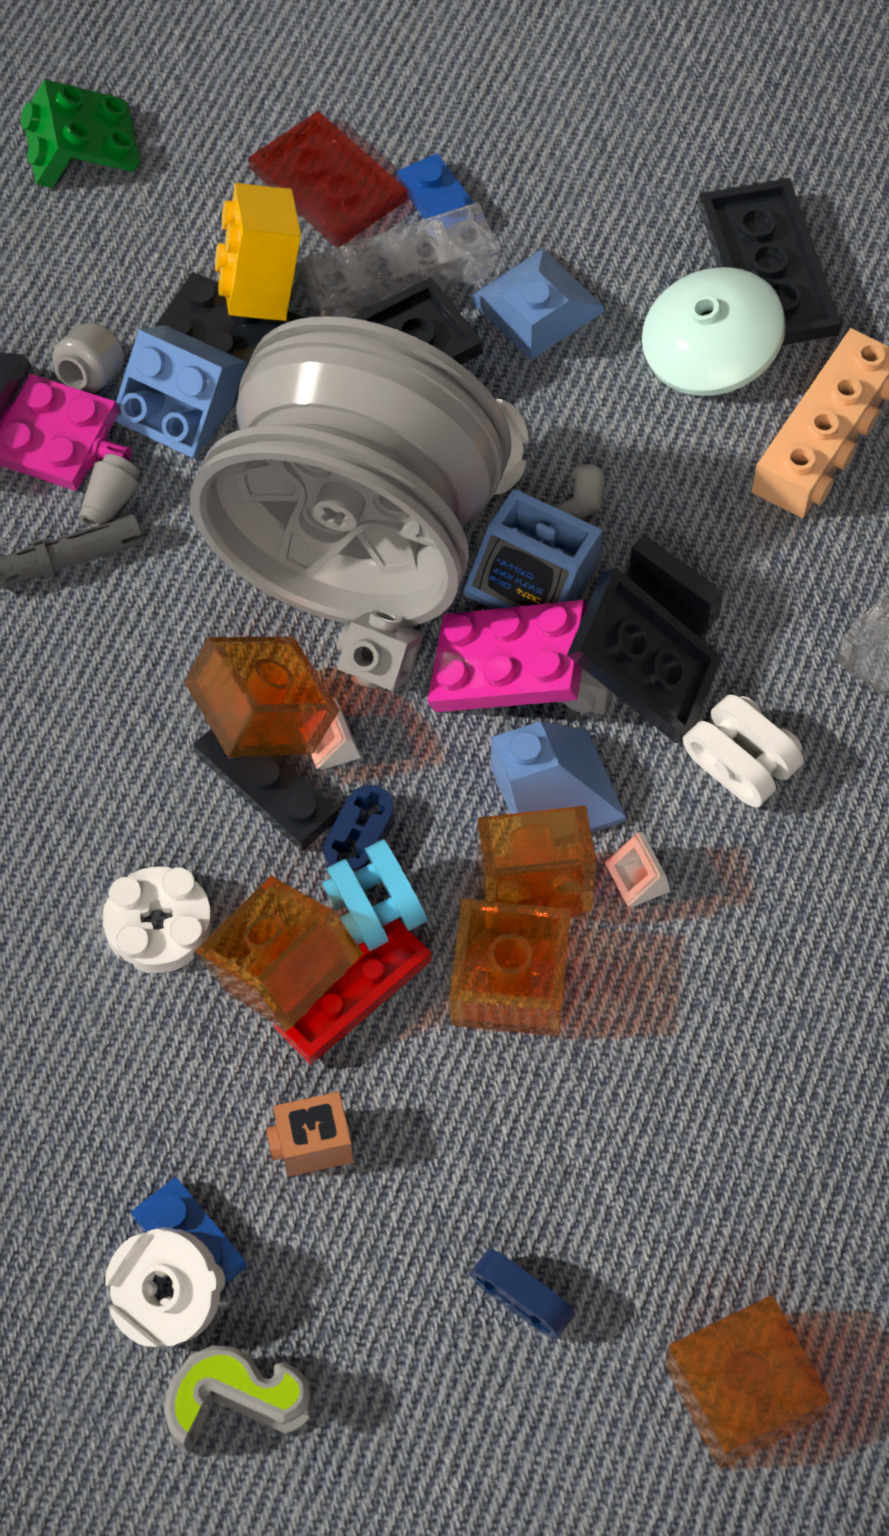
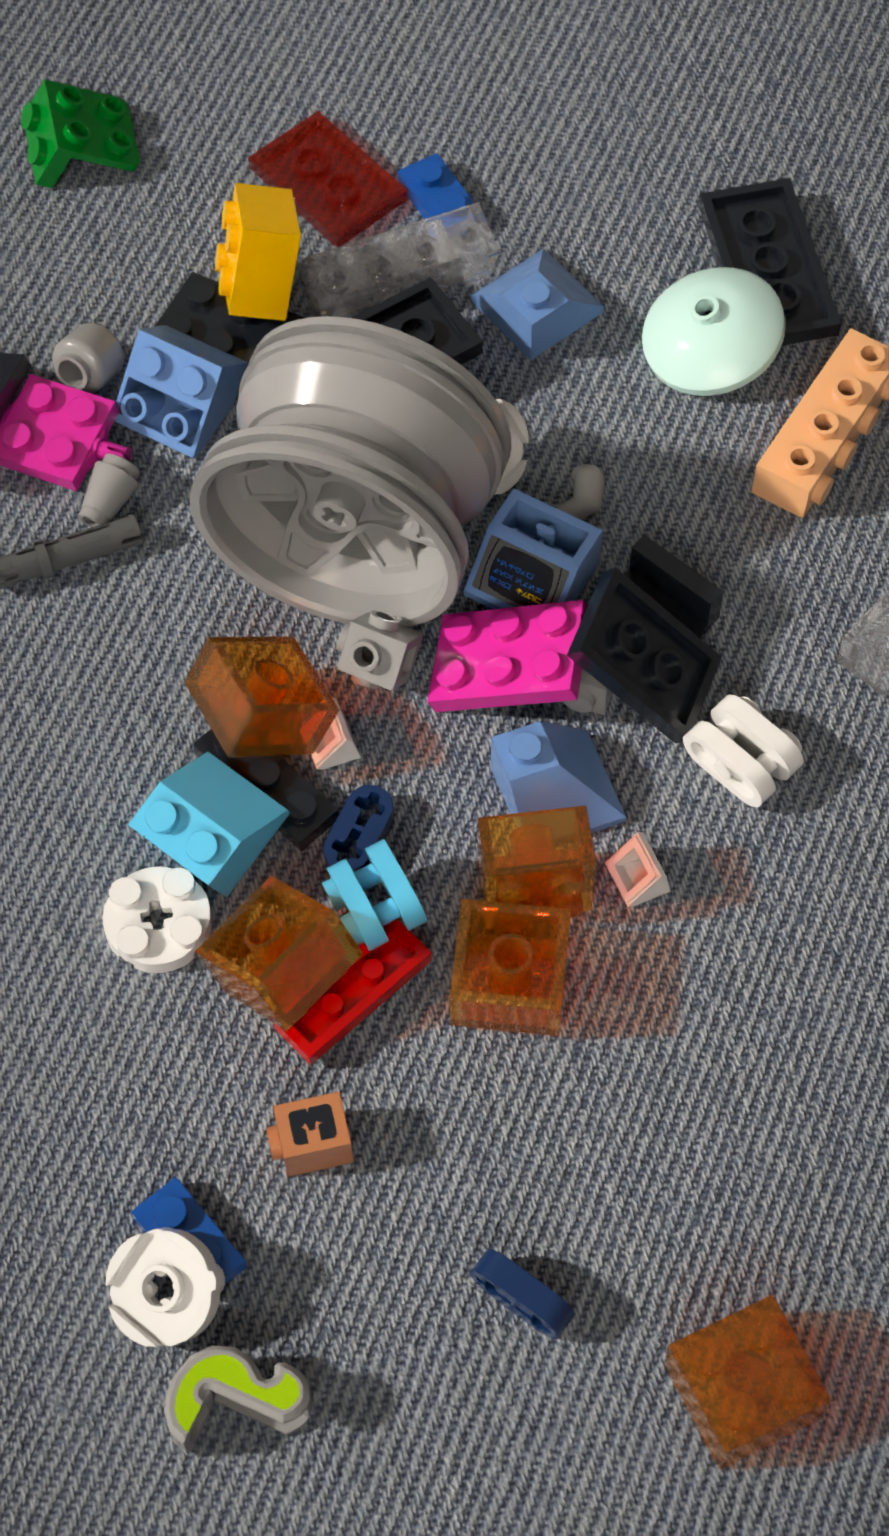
none -> medium azure slope [128,752,291,897]

